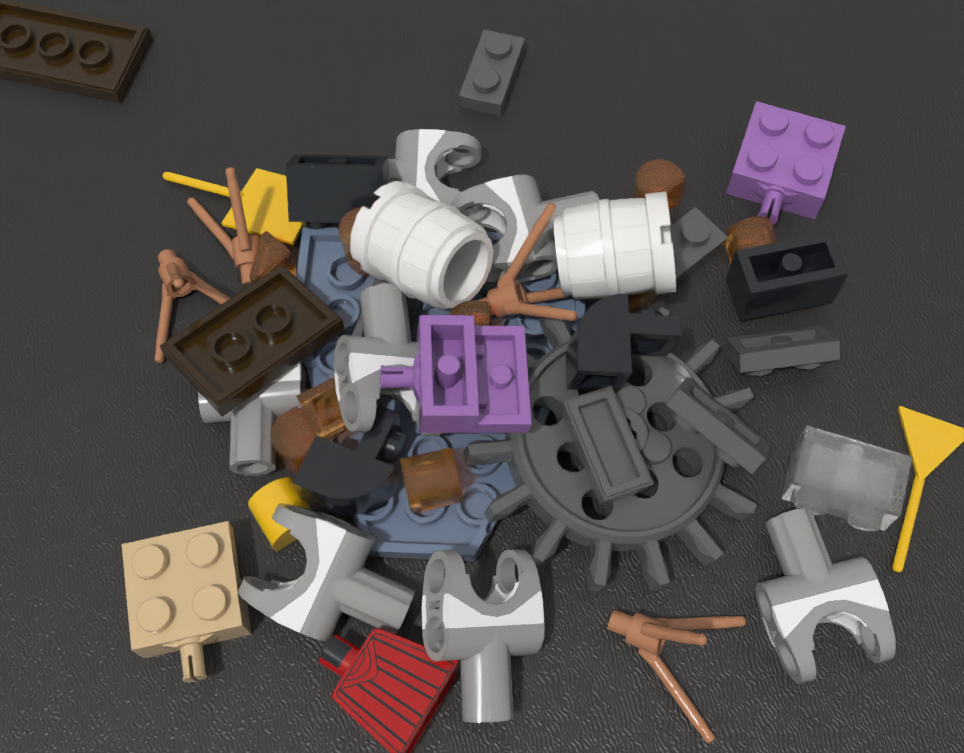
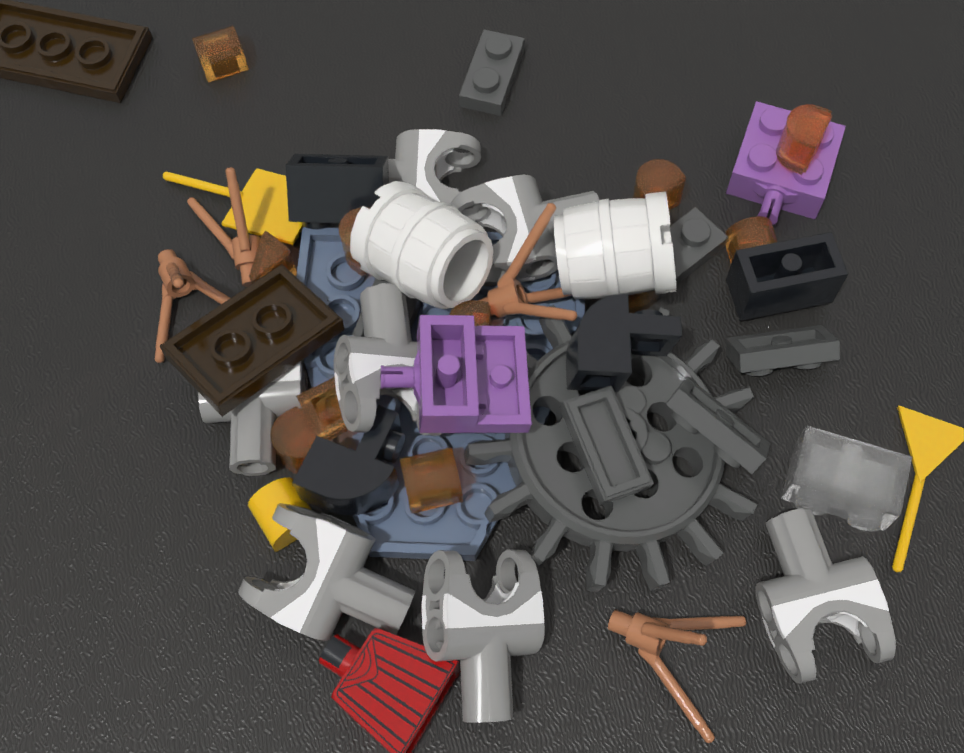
tan plate [121,521,251,682] -> none
none -> clear orange brick [192,26,249,82]
none -> clear orange brick [776,104,833,175]

